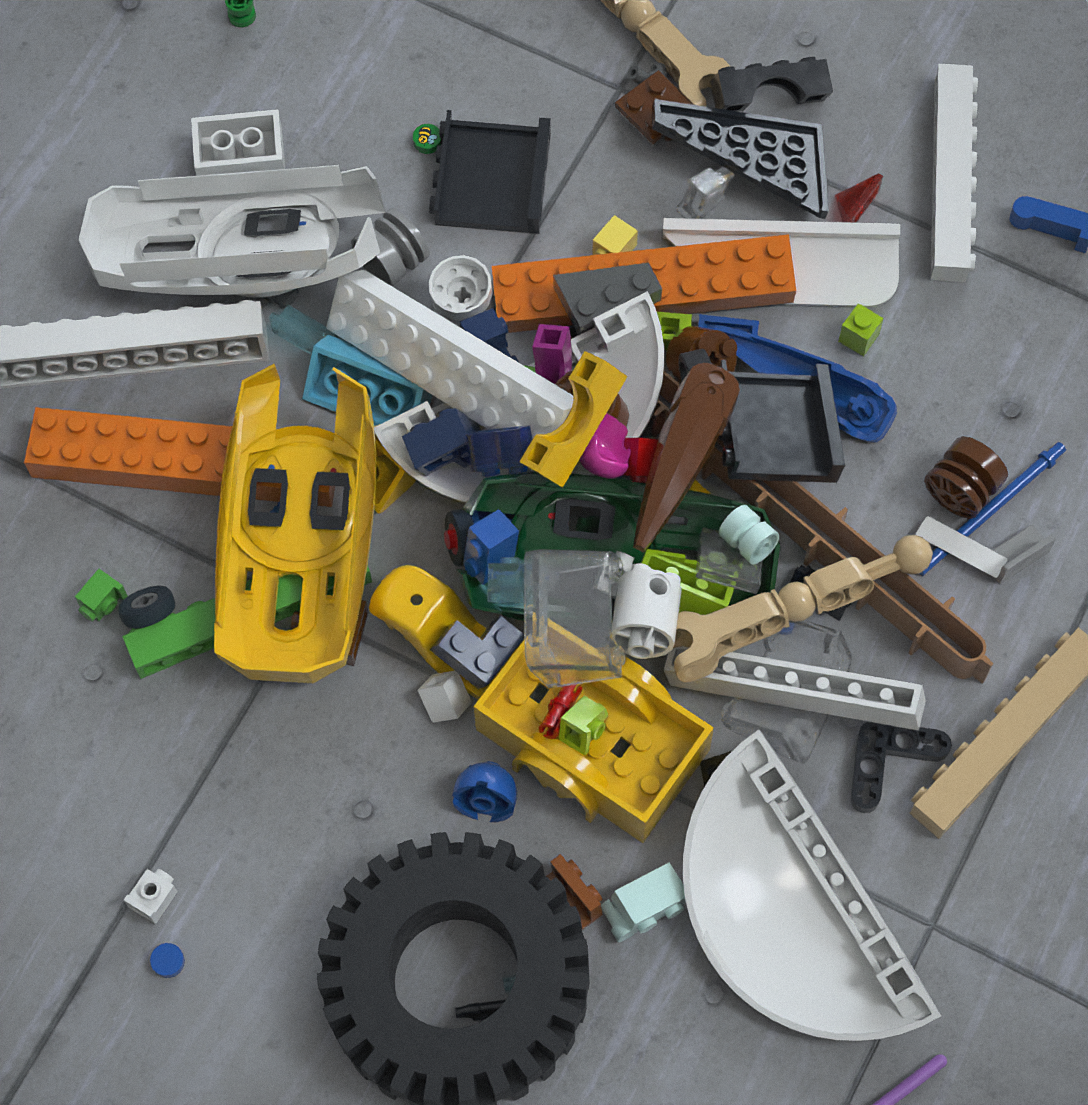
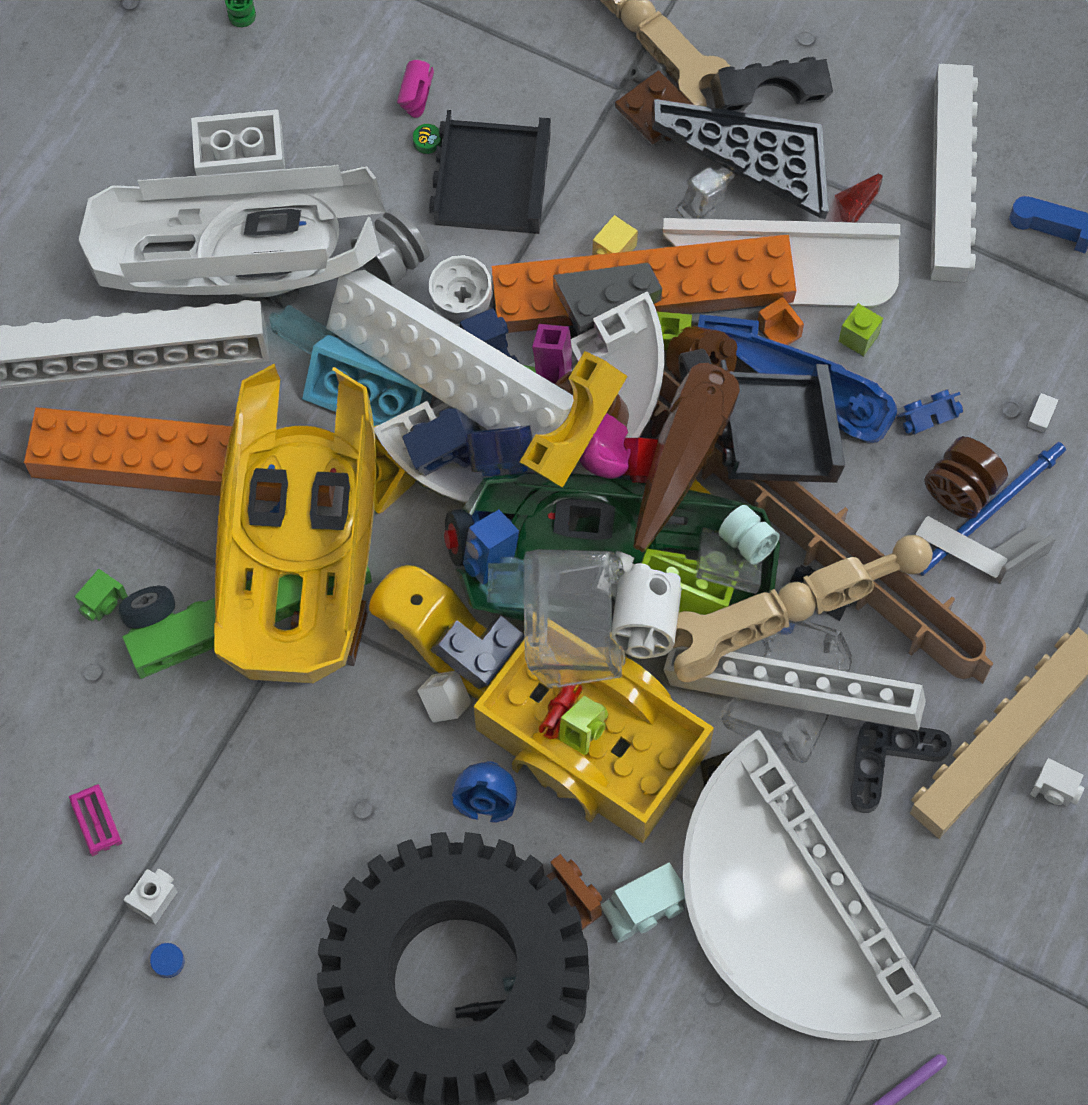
none -> dark pink tile [68,784,123,856]
none -> dark pink arm [397,60,434,118]
none -> orange panel [757,297,804,345]
none -> blue hinge [896,389,963,435]
none -> white piece [1027,393,1058,433]
none -> white brick [1030,758,1084,806]

